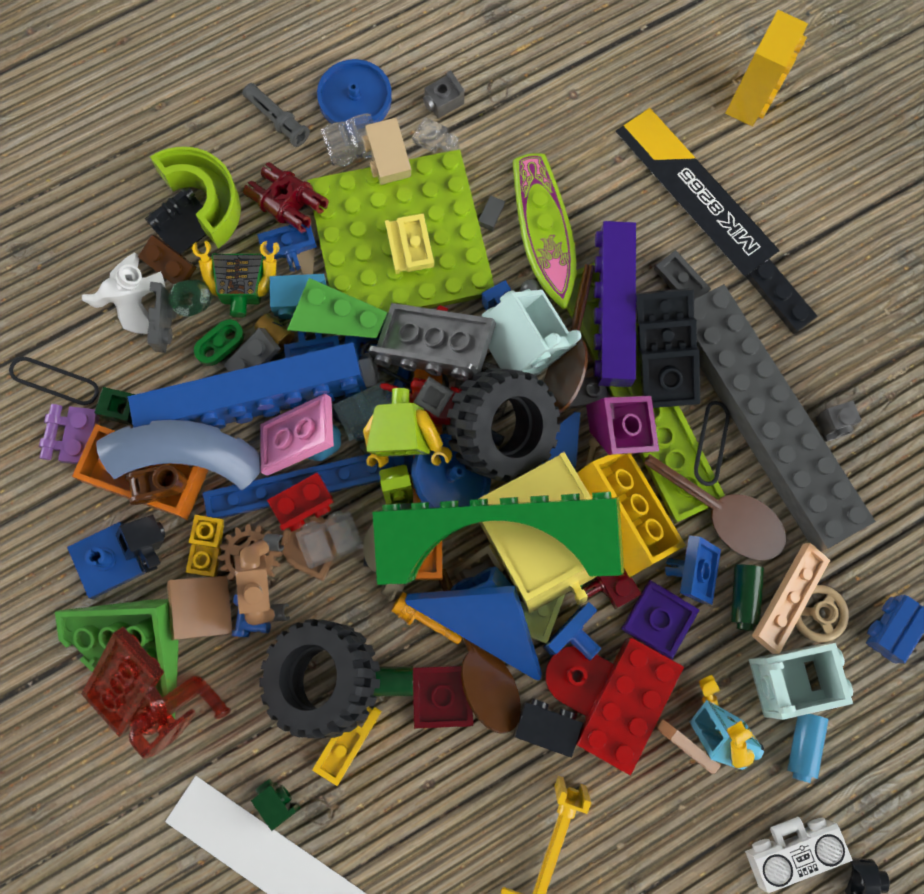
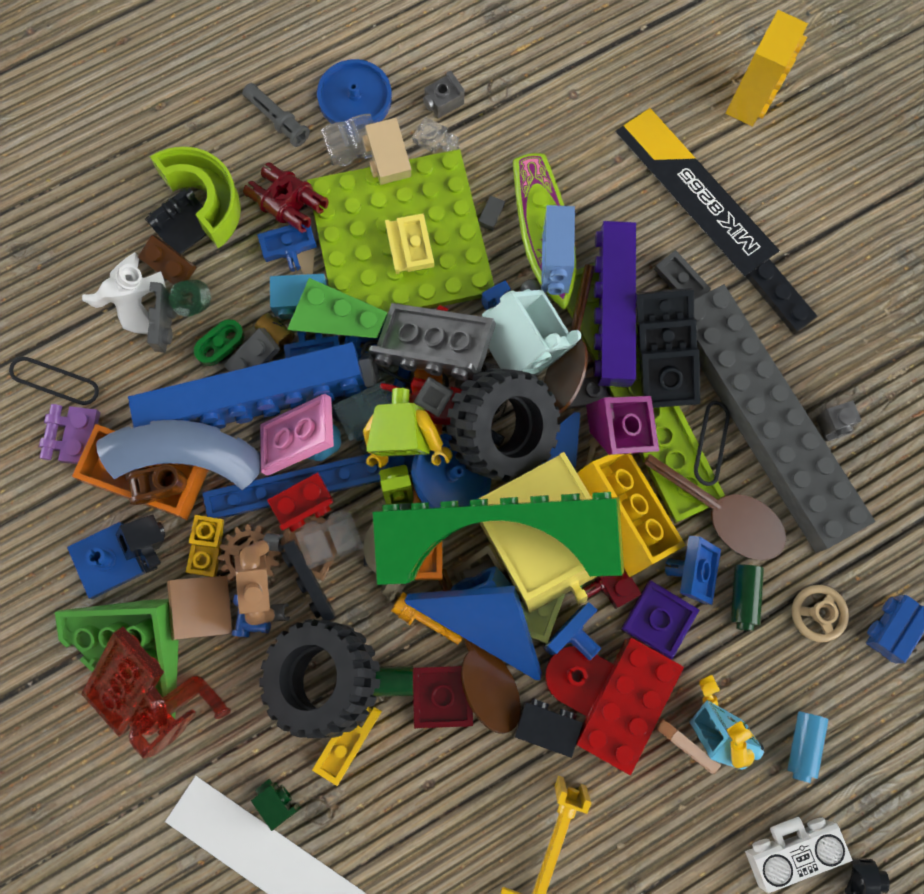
dark green brick [94,387,136,426] -> none
torso [192,241,280,318] -> none
light aqua container [749,643,853,720] -> none
light nougat plate [752,543,830,654] -> none
none -> black plate [281,539,336,621]
none -> medium blue window [541,205,575,295]

